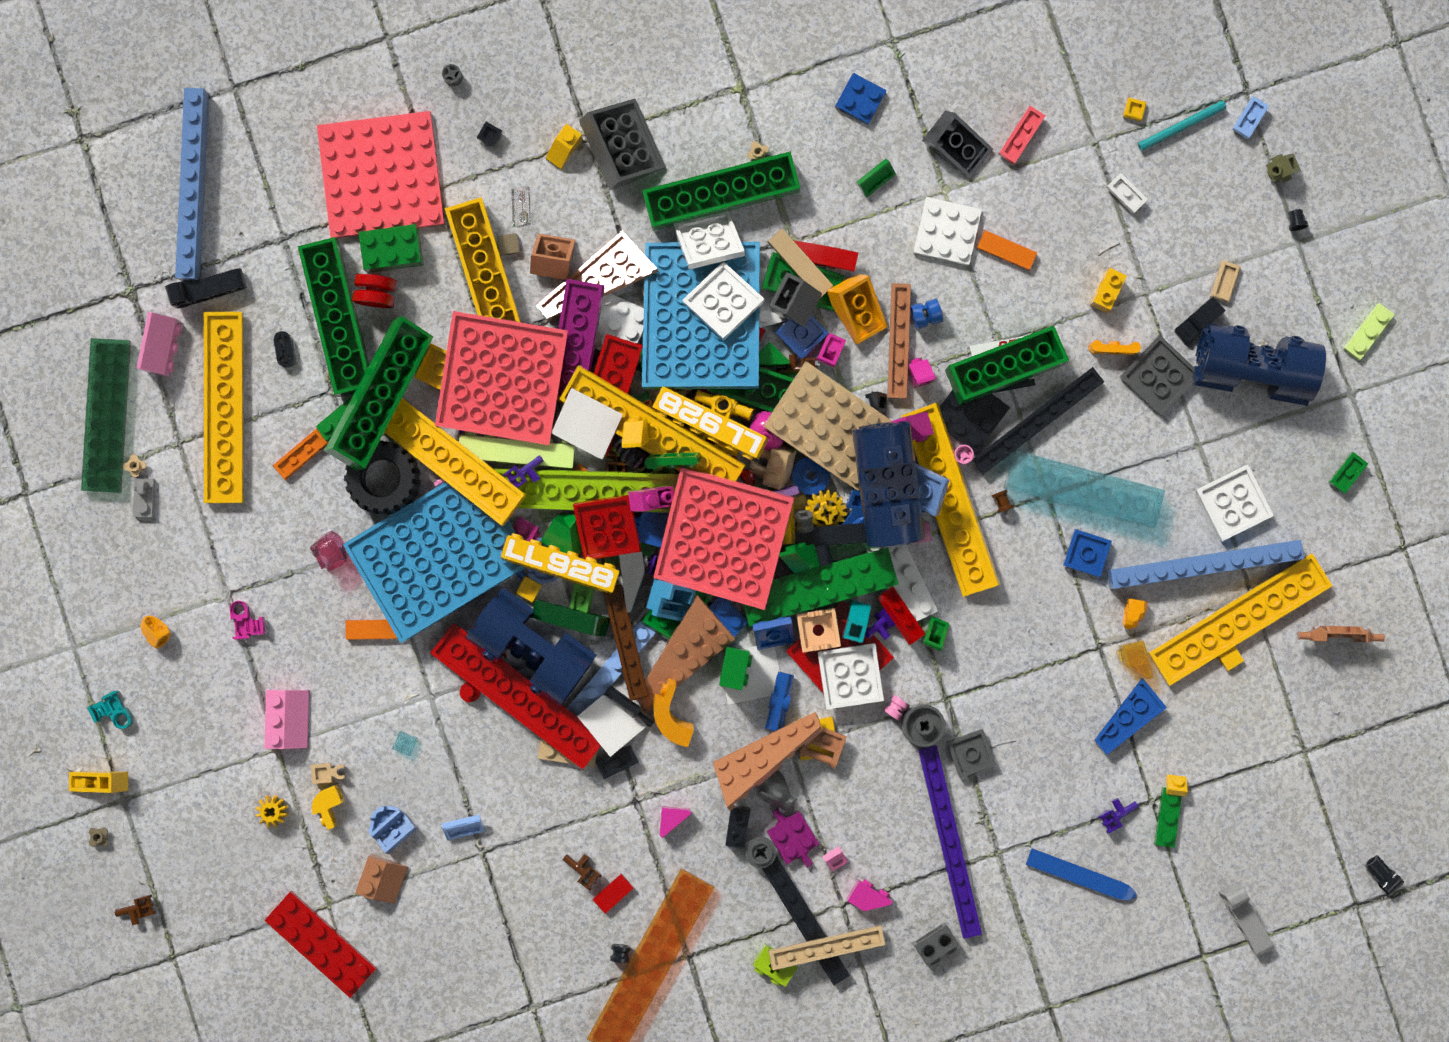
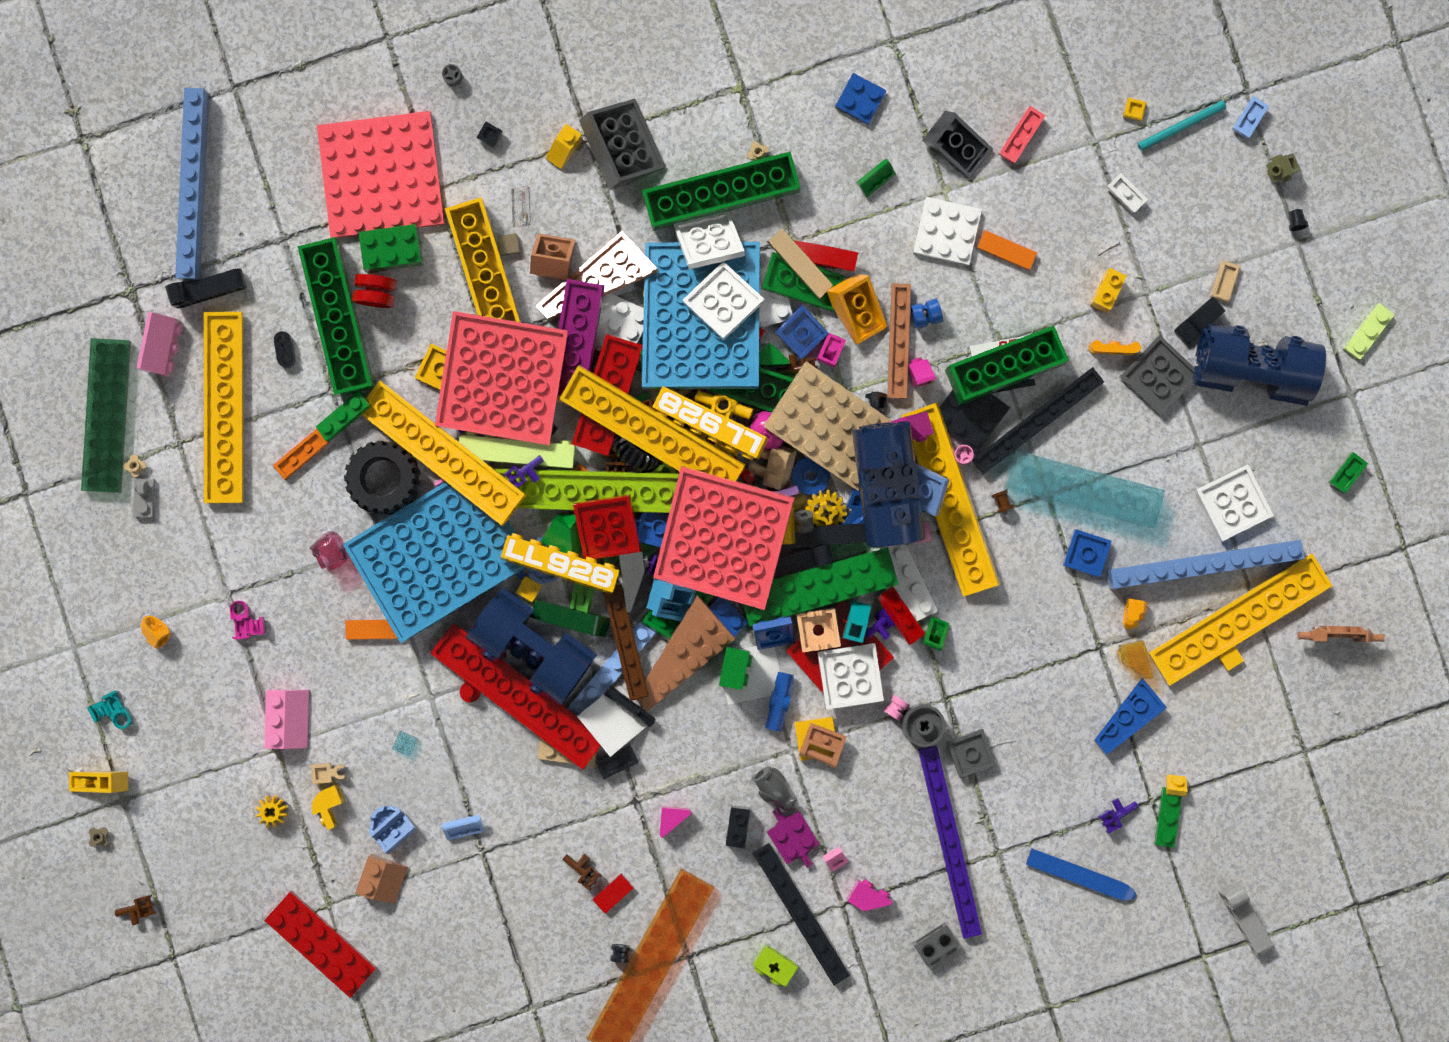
green brick [324,316,434,471] -> none
dark pink bracket [513,517,541,542] -> none
white sticker [552,388,623,459] -> none
yellow slope [622,416,649,448] -> none
dark pink slope [628,486,674,511] -> none
green hinge [644,452,701,469] -> none
light orange arch [653,678,694,747] -> none
nougat wing [713,712,823,811] -> none
dark grey gear [745,837,776,868] -> none
tan plate [768,925,885,970] -> none
dark grey slope [769,272,822,328] -> none
green slope [779,542,820,573] -> none
black piece [1365,855,1404,896] -> none

